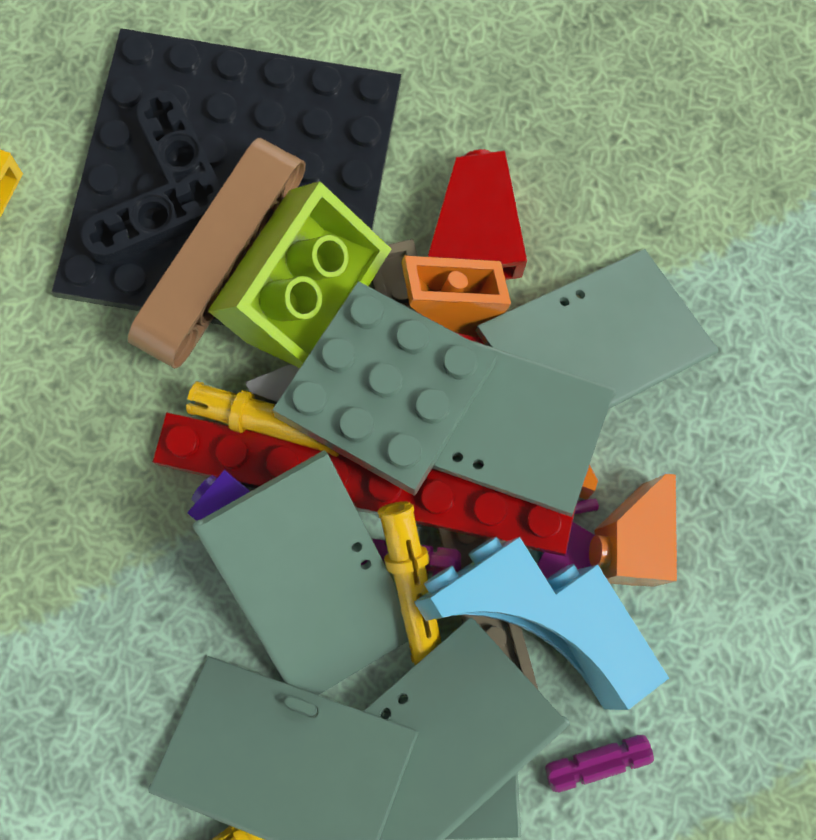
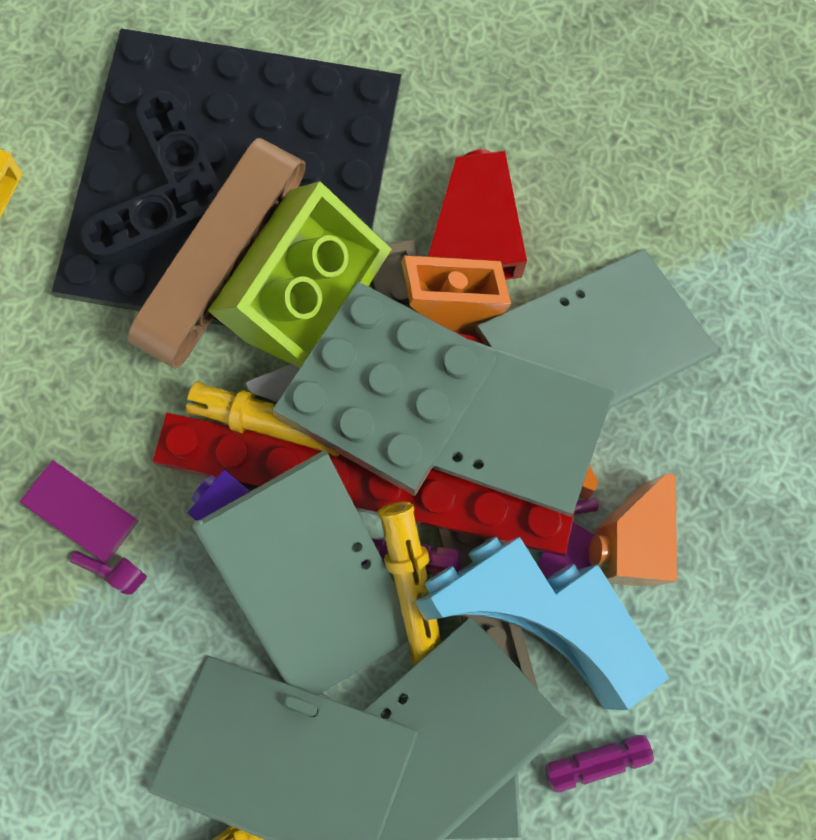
none -> magenta tile [20,460,139,564]
none -> magenta hand [70,551,147,595]

